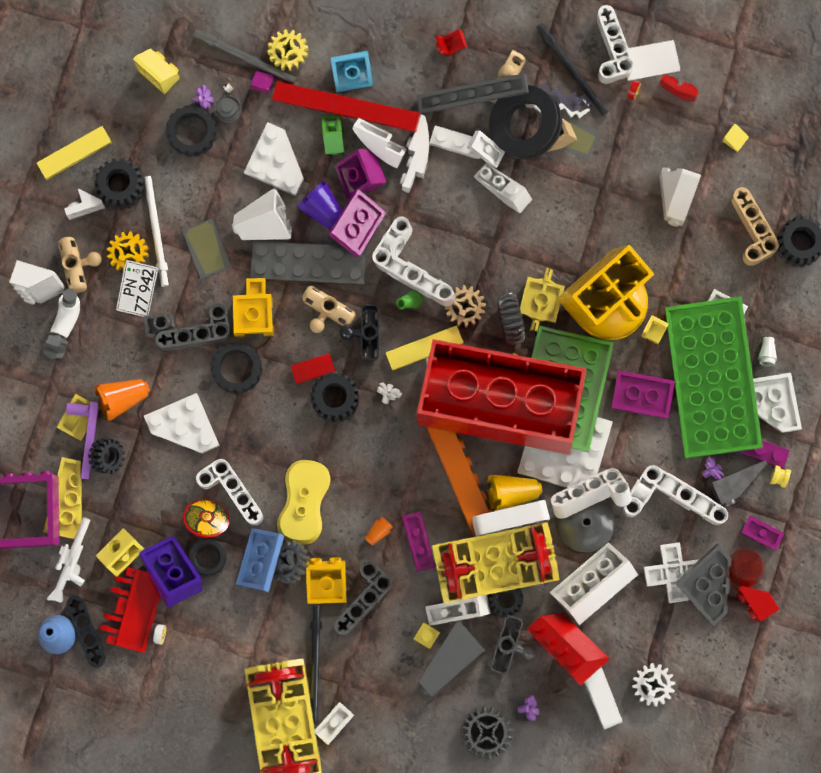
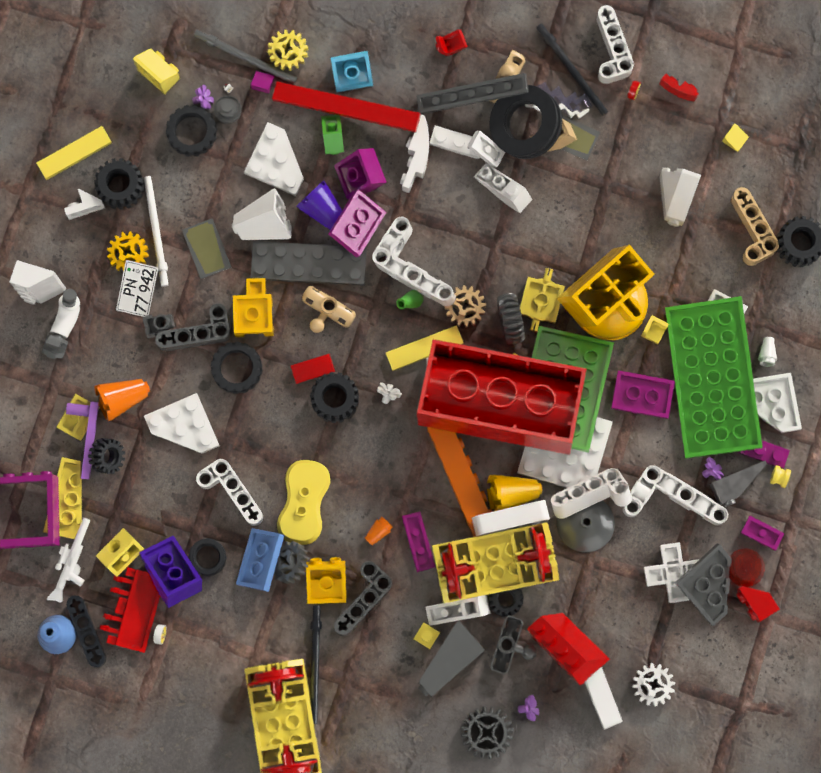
tan piece [58,237,102,293] -> none
shield [183,498,230,538] -> none
white plate [315,702,354,745] -> none
black piece [340,304,379,362] -> none
white slope [352,118,407,169] -> none
white slope [550,542,638,625] -> none
white sticker [622,40,680,80] -> none

